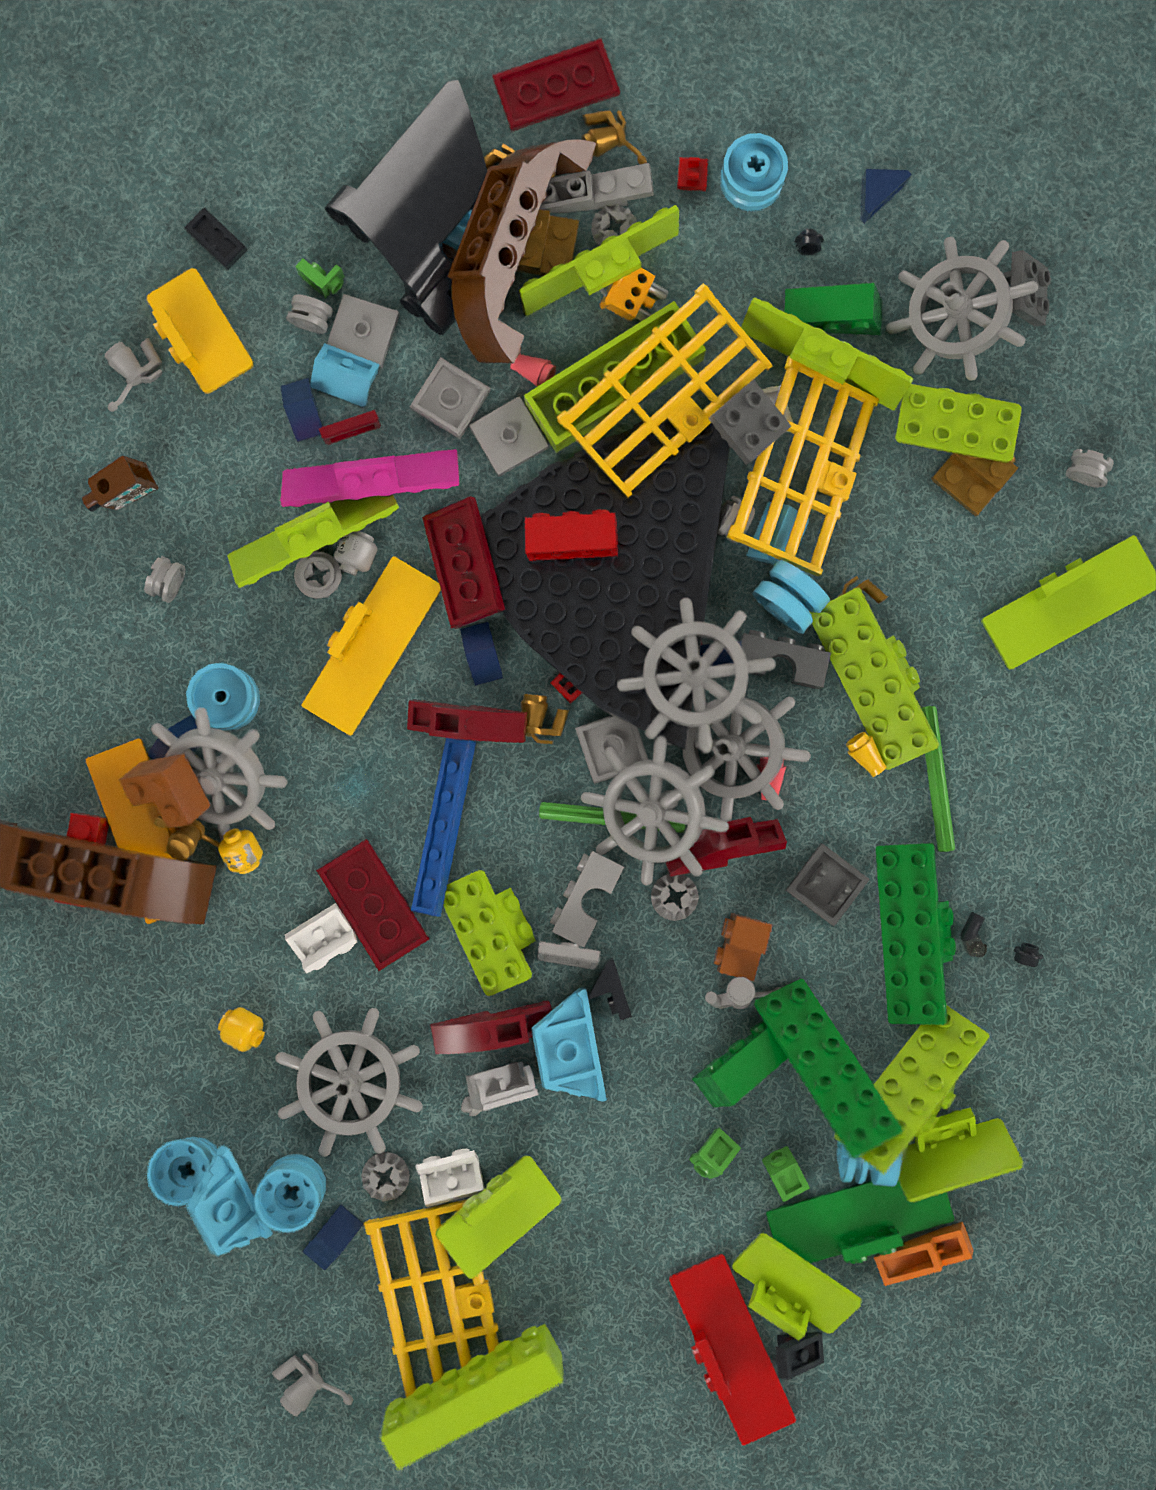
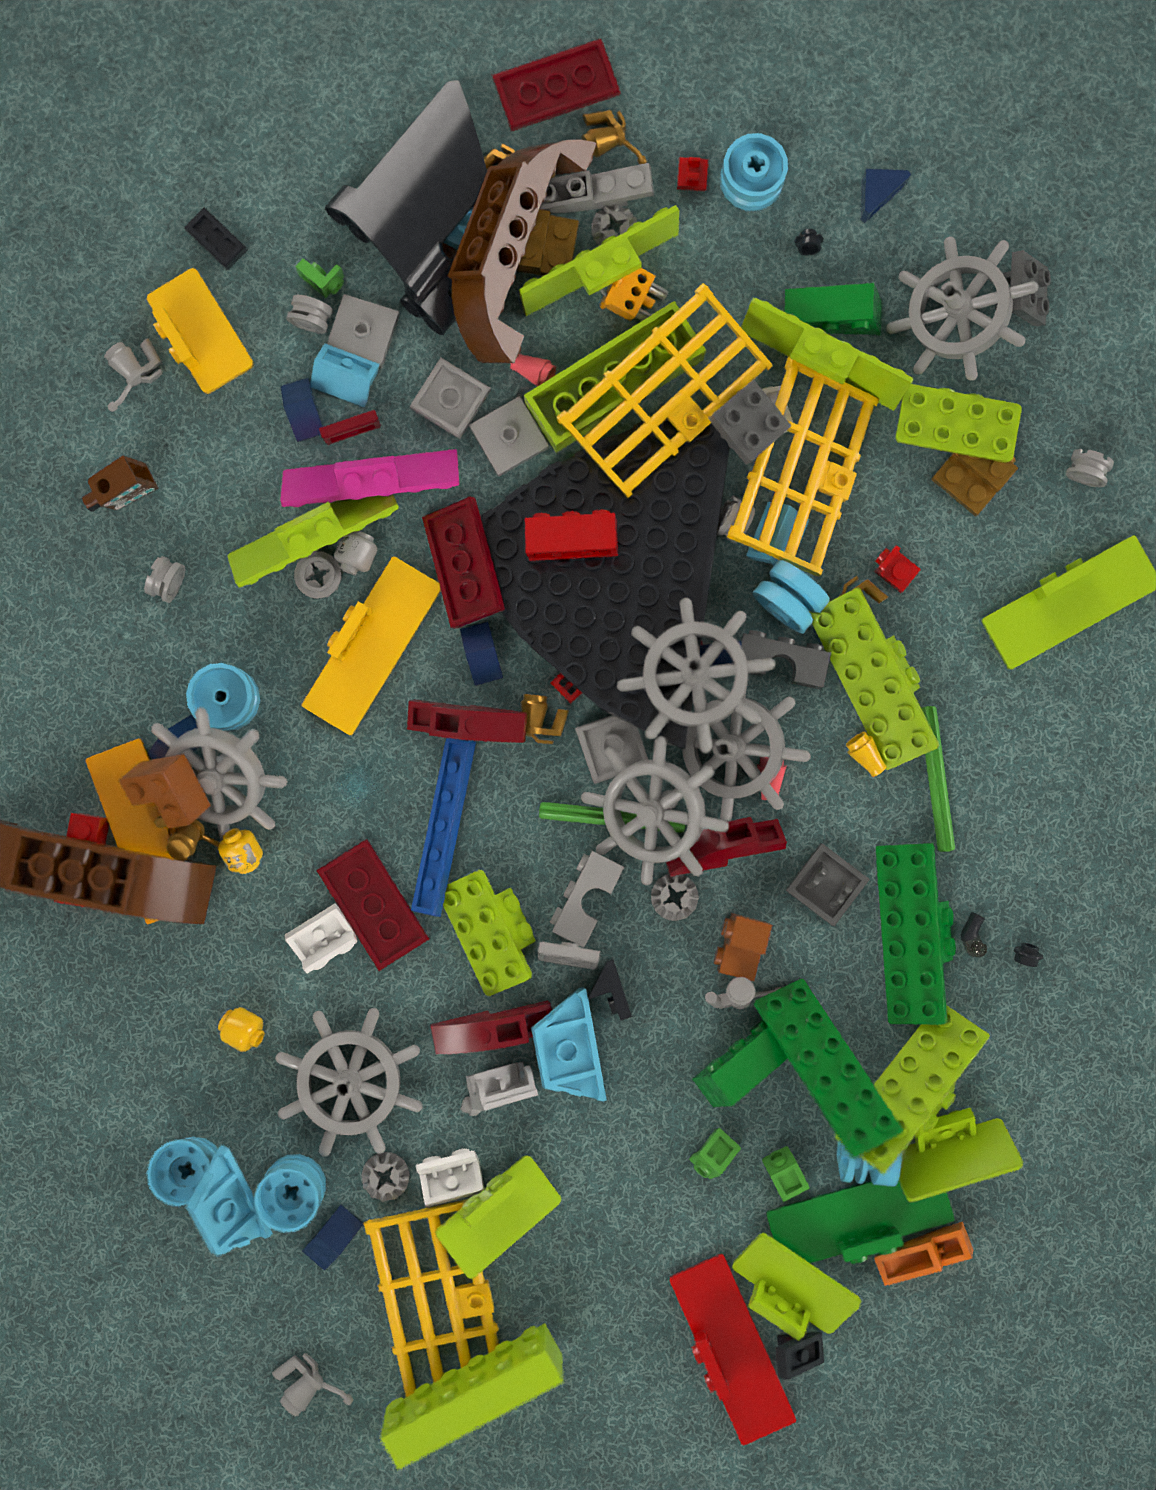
none -> red bracket [874,545,921,593]

